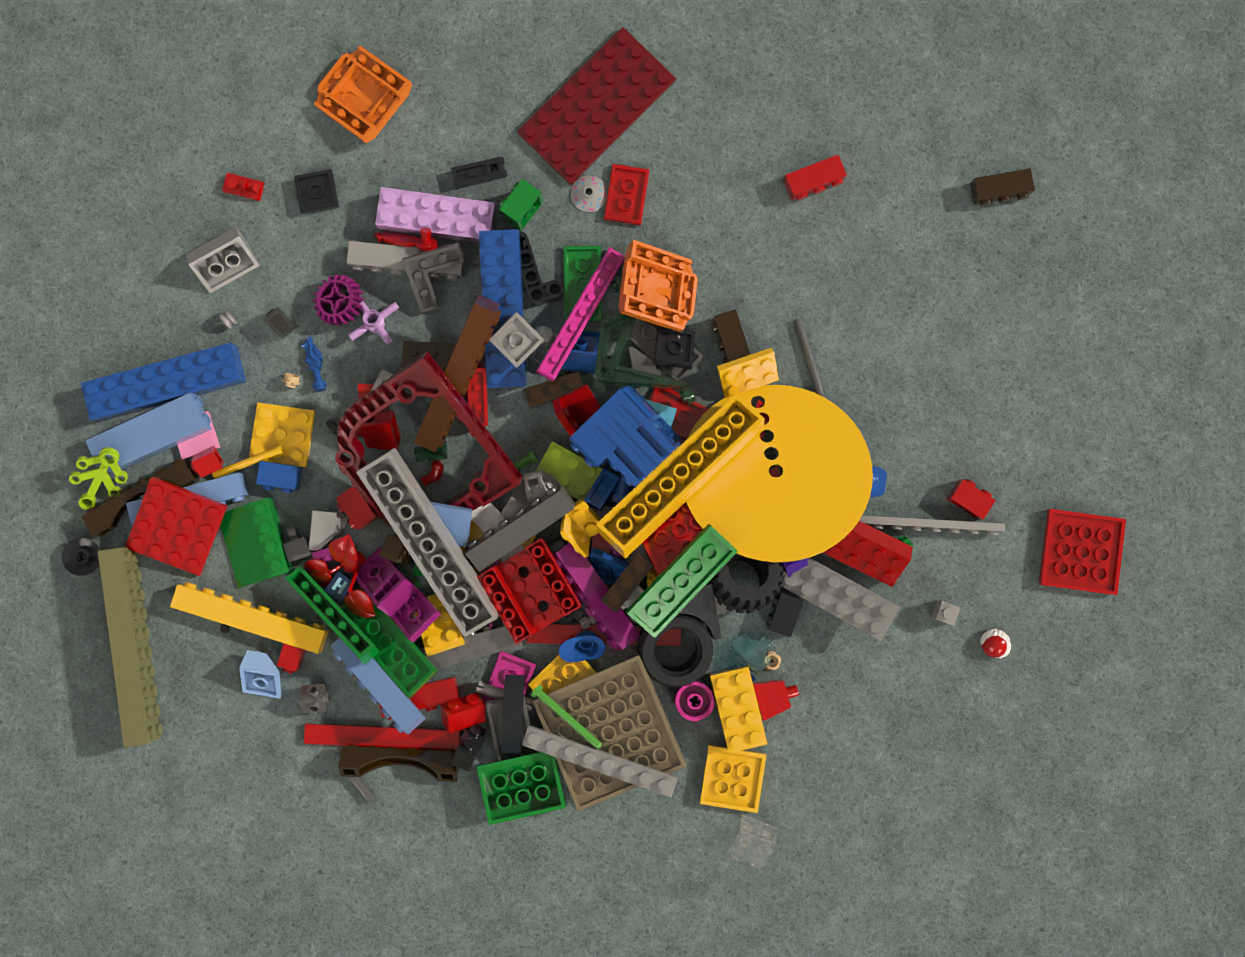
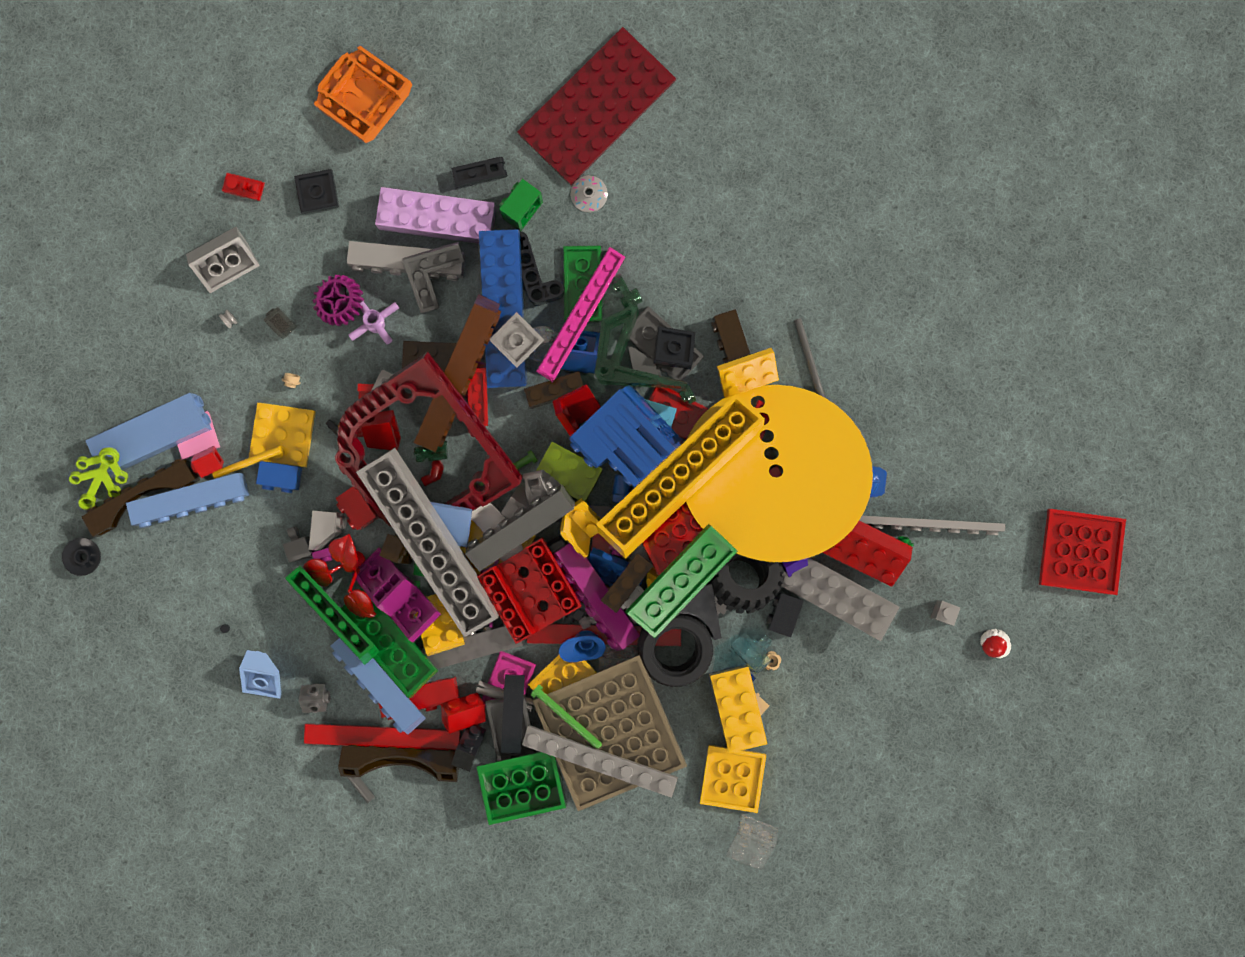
blue brick [81,343,246,422] -> none
olive brick [98,548,163,748] -> none
red plate [125,477,228,576] -> none
yellow brick [170,582,329,654] -> none
green slope [220,498,294,588] -> none
red brick [277,643,306,673] -> none
blue piece [300,336,327,392] -> none
dark blue brick [324,571,357,602] -> none
red brick [374,228,437,251] -> none
blue plate [584,468,620,512] -> none
red tile [604,164,650,226] -> none
orange wedge [618,240,698,332] -> none
dark pink brick [674,680,715,721] -> none
red torso [753,679,799,721] -> none
red brick [783,154,847,201] -> none
red brick [947,479,996,520] -> none
dark brown brick [970,168,1035,207] -> none

